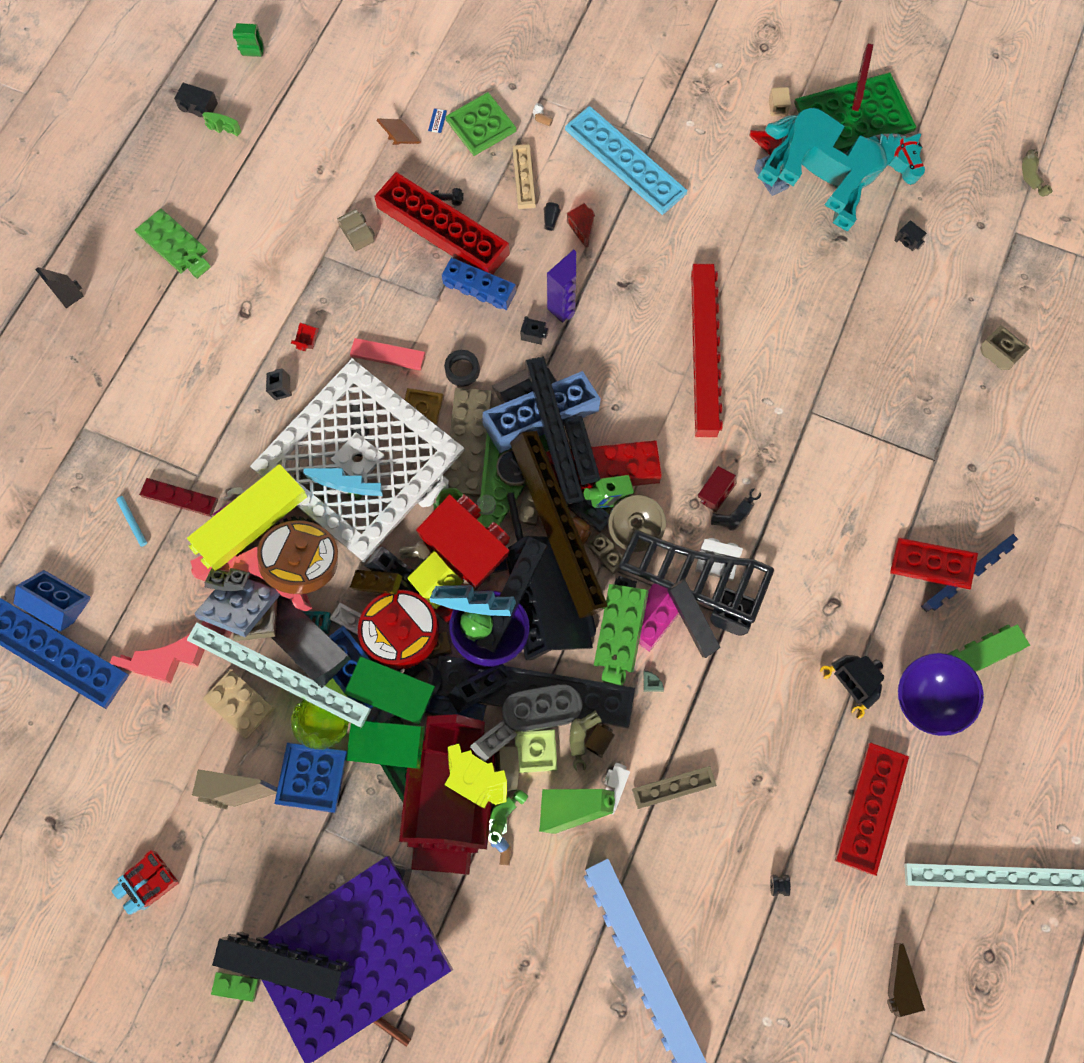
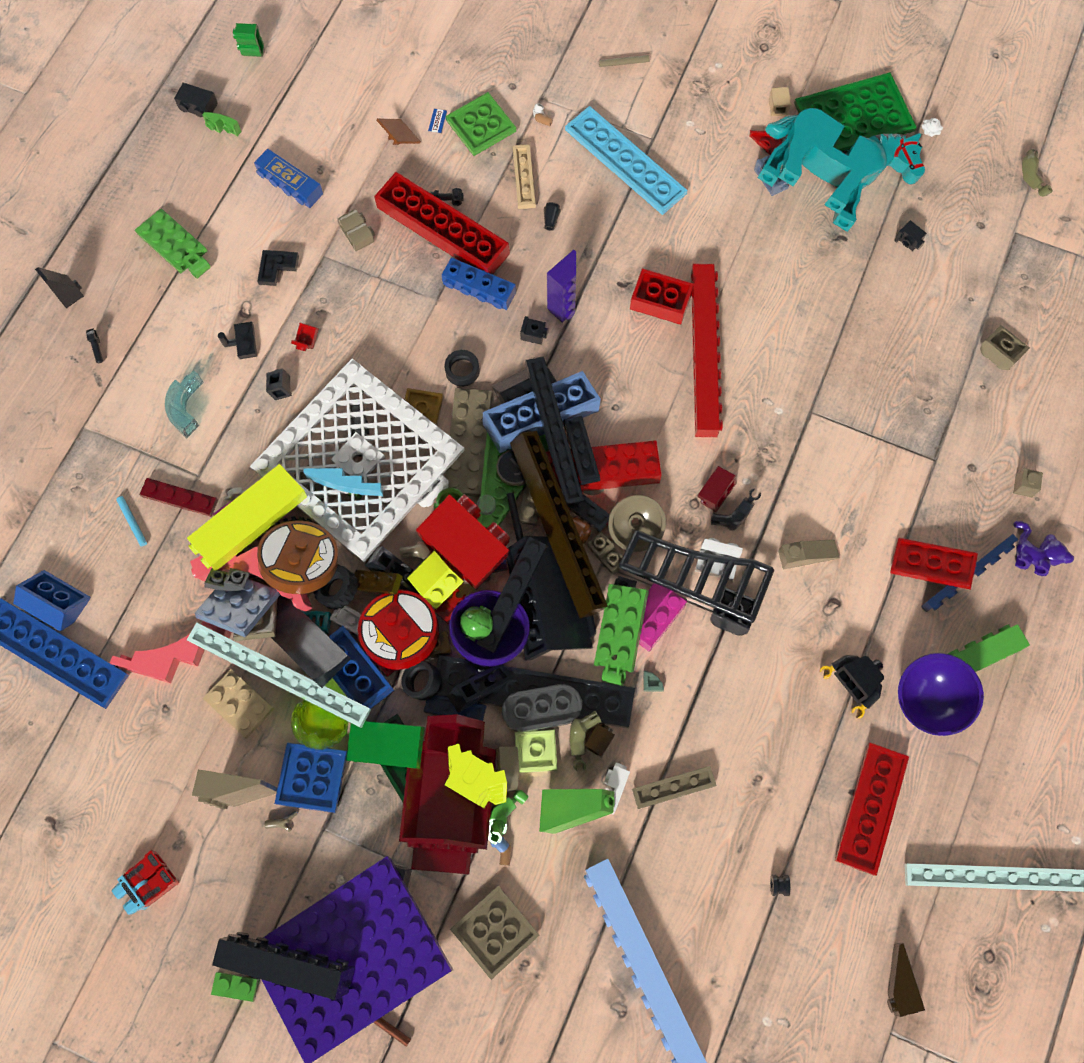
green tile [344,656,435,725] -> none
coral tile [350,338,425,371] -> none
medium azure slope [430,585,516,616] -> none
light grey plate [470,720,517,762] -> none
clear red slope [567,203,595,248] -> none
bright green torso [584,475,634,508] -> none
black tile [667,580,721,658] -> none
dark red tile [852,43,874,111] -> none
none -> black bar [86,328,103,364]
none -> clear light blue arch [165,370,204,439]
none -> black plate [218,321,257,360]
none -> blue brick [254,148,323,208]
none -> black plate [257,250,299,286]
none -> dark tan bar [265,811,297,832]
none -> black tyre [313,564,358,610]
none -> dark tan plate [450,886,540,980]
none -> dark tan bar [599,55,649,67]
none -> red brick [630,268,694,325]
none -> dark tan slope [778,540,840,570]
none -> white plant [921,118,943,137]
none -> dark tan brick [1013,468,1043,498]
none -> dark purple animal [1013,521,1075,576]

